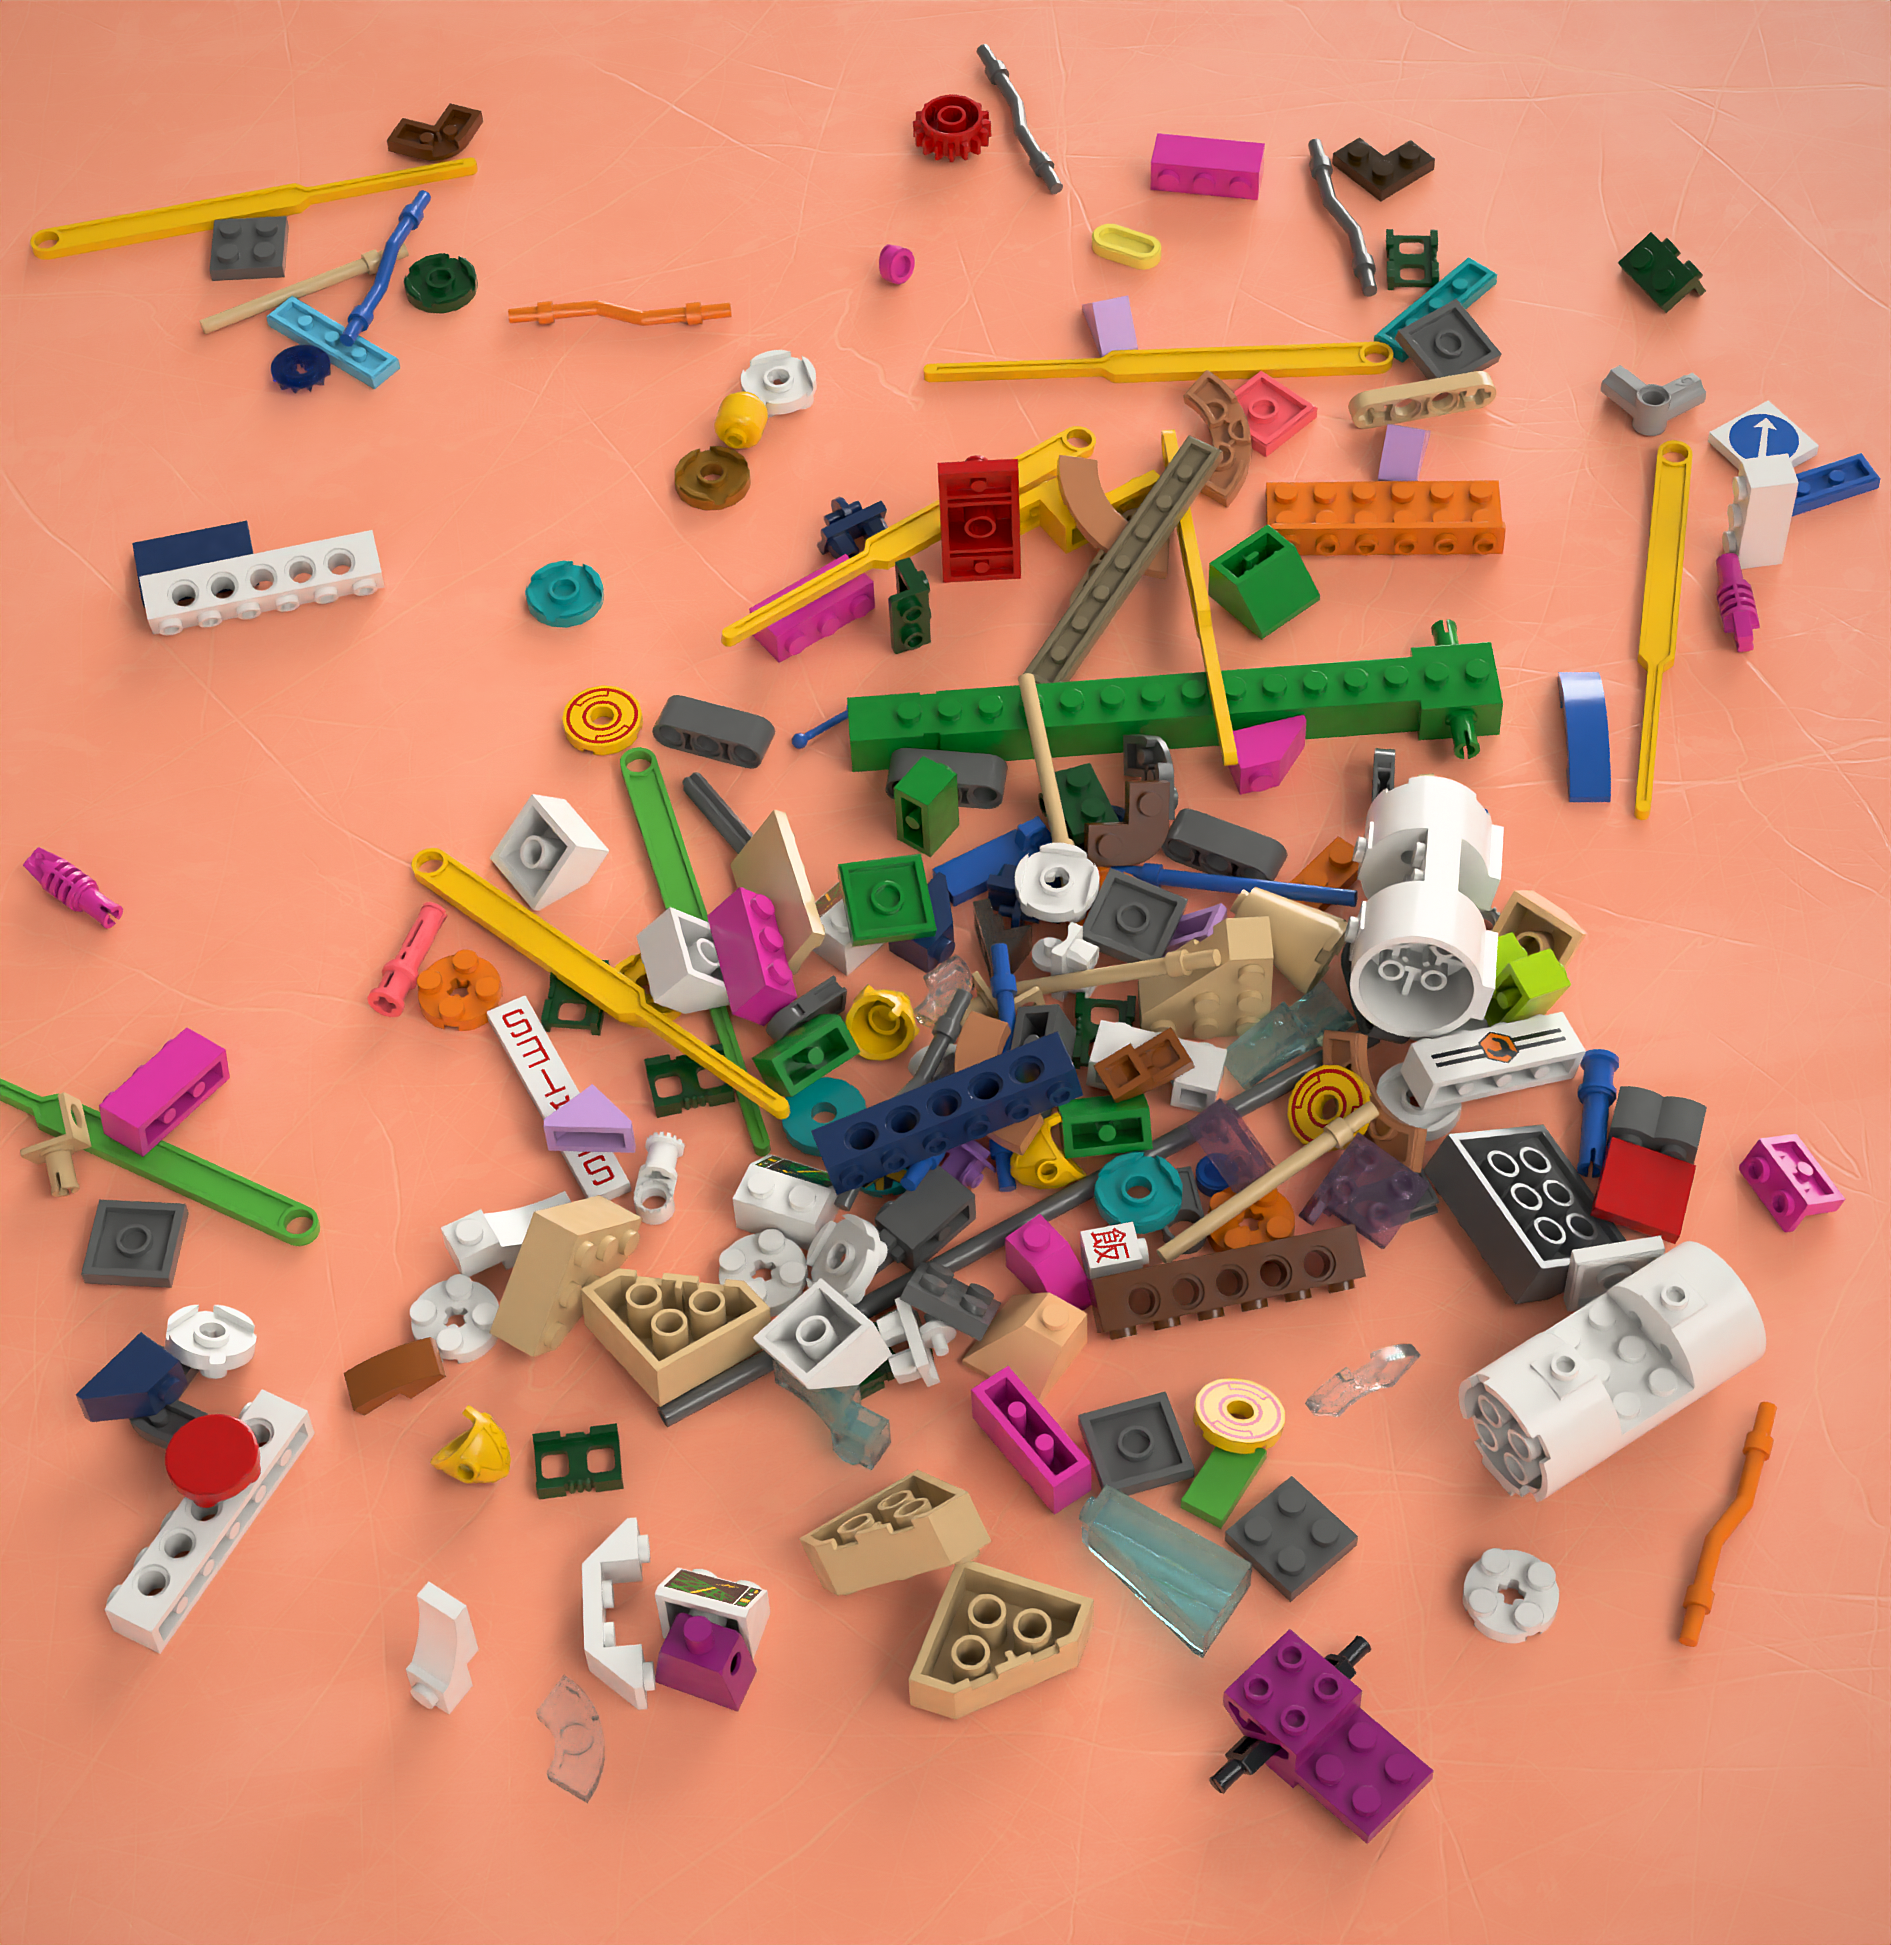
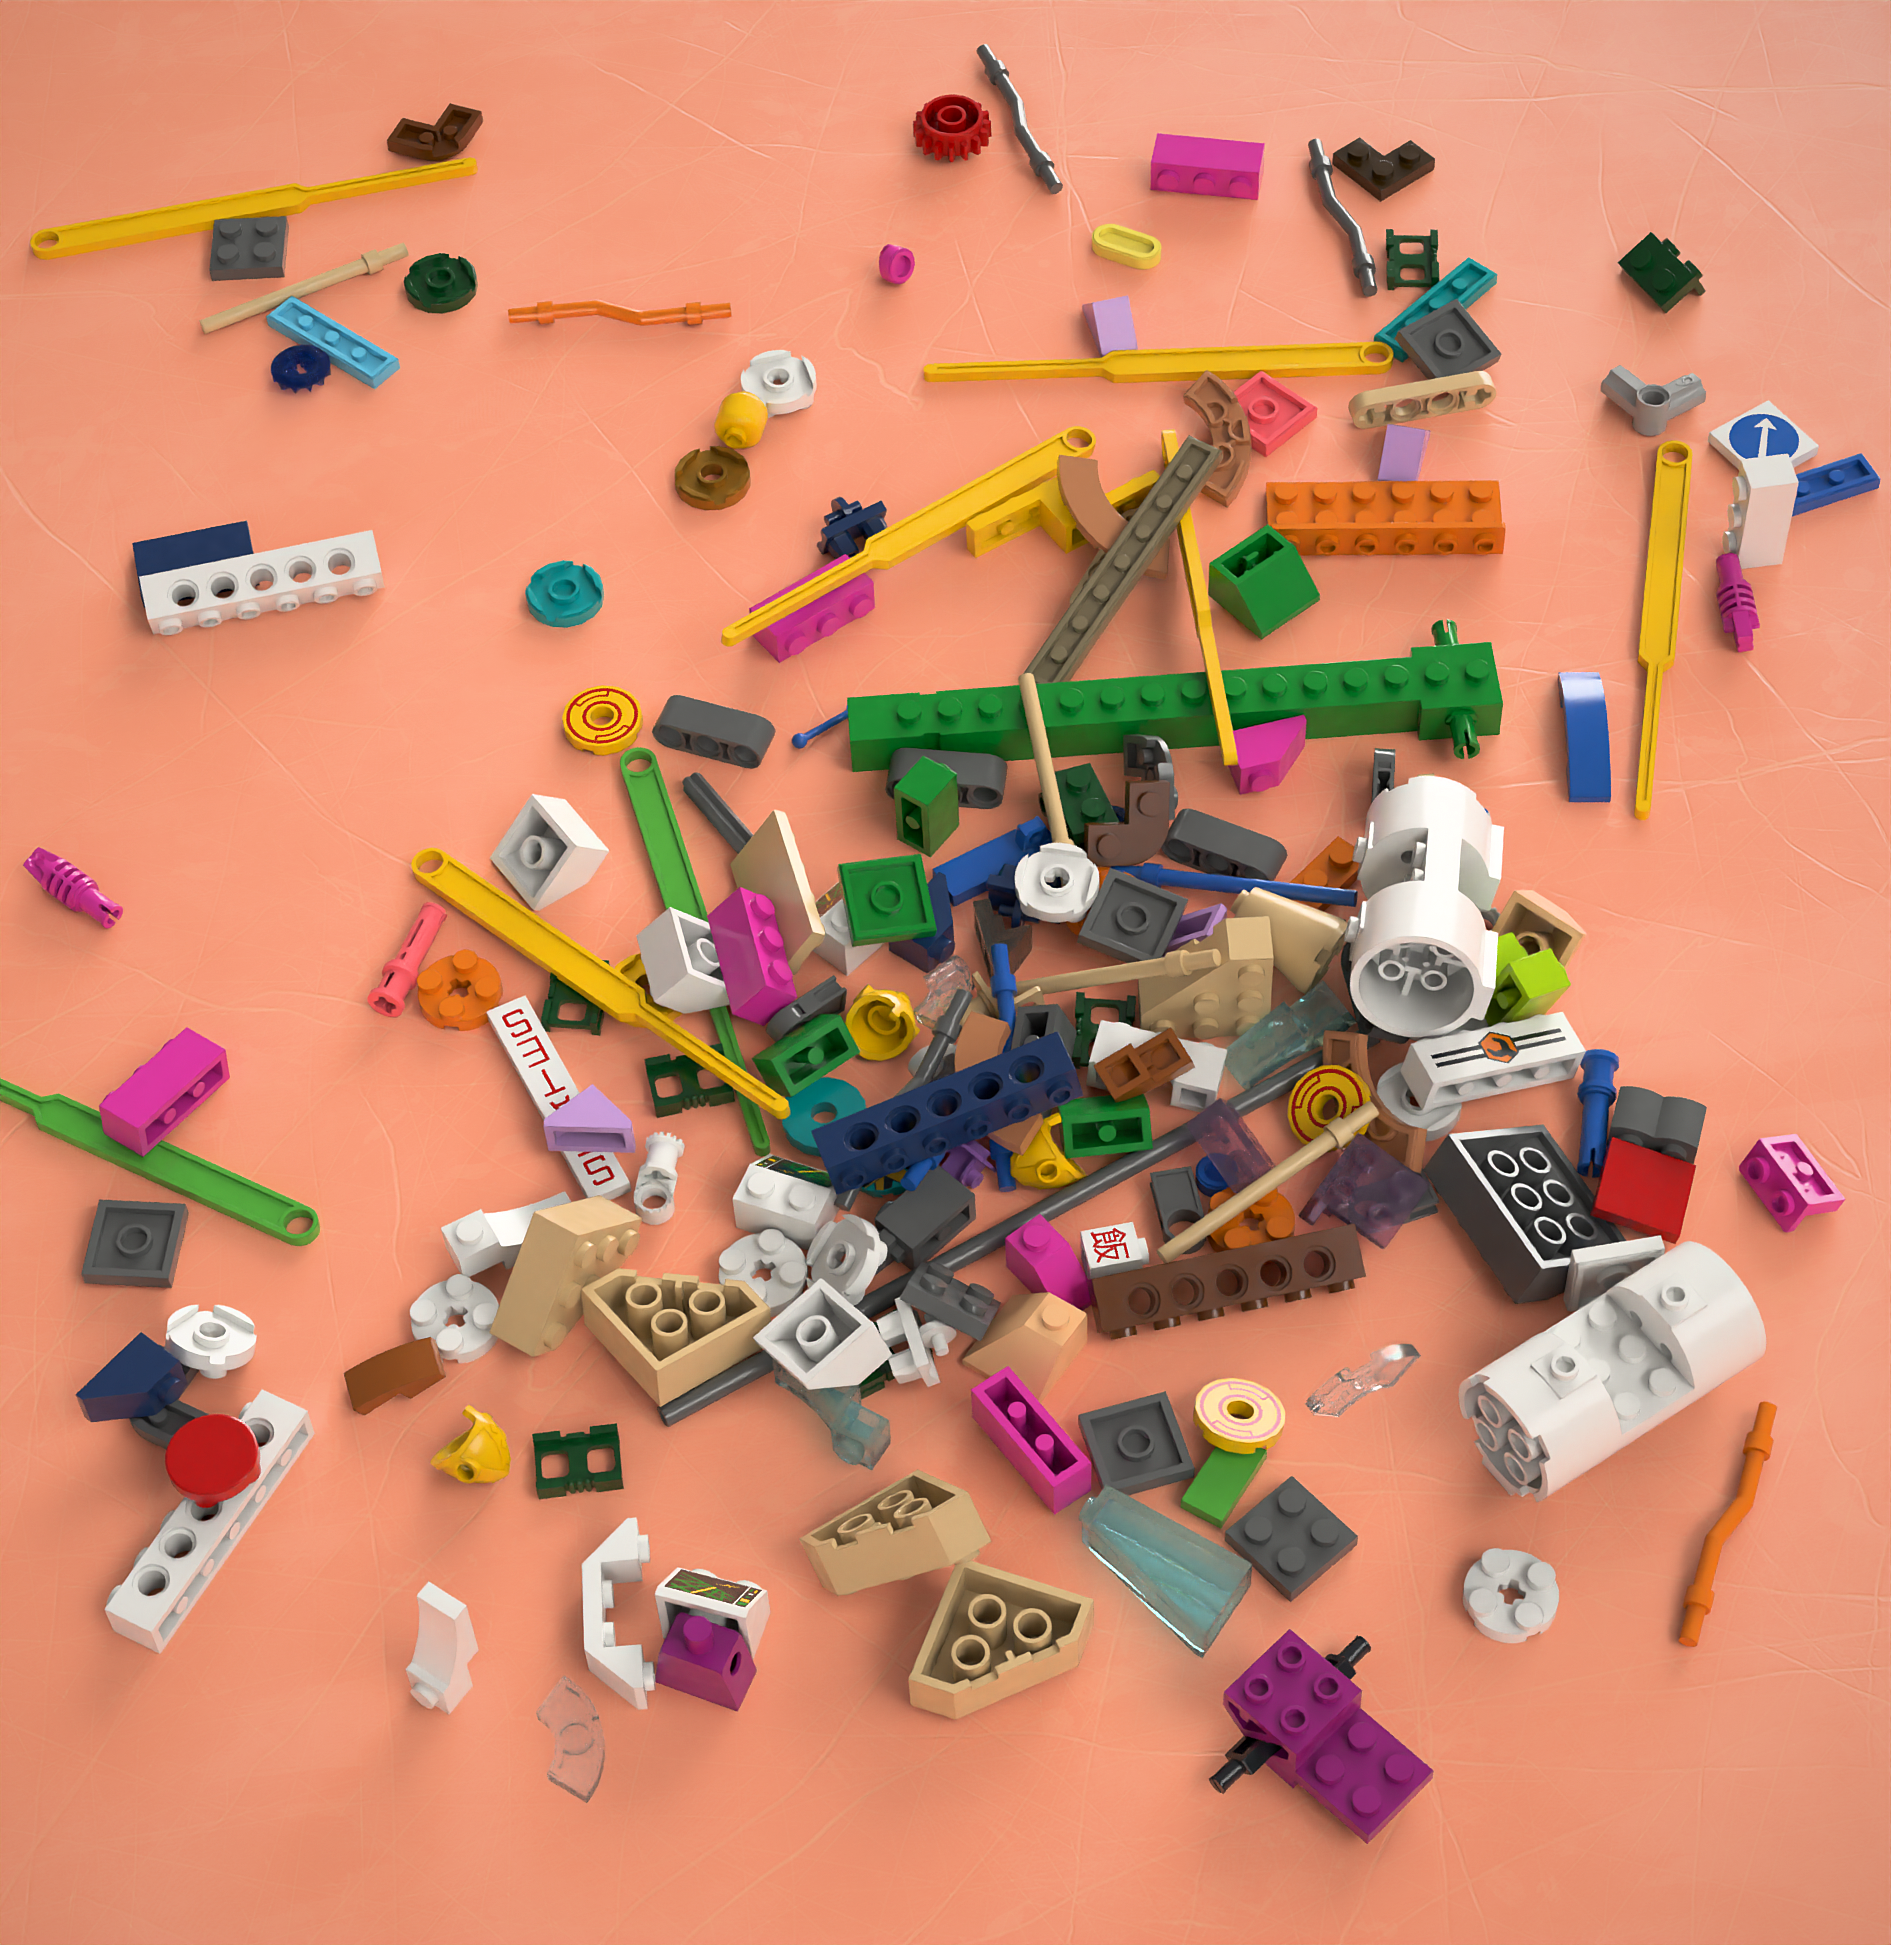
tan bracket [20,1092,92,1197] -> none
blue bar [340,190,431,347] -> none
dark green bracket [888,557,931,654] -> none
red brick [937,455,1021,583] -> none
white hips [1032,922,1099,1002] -> none
teal tile [1094,1152,1183,1234] -> none

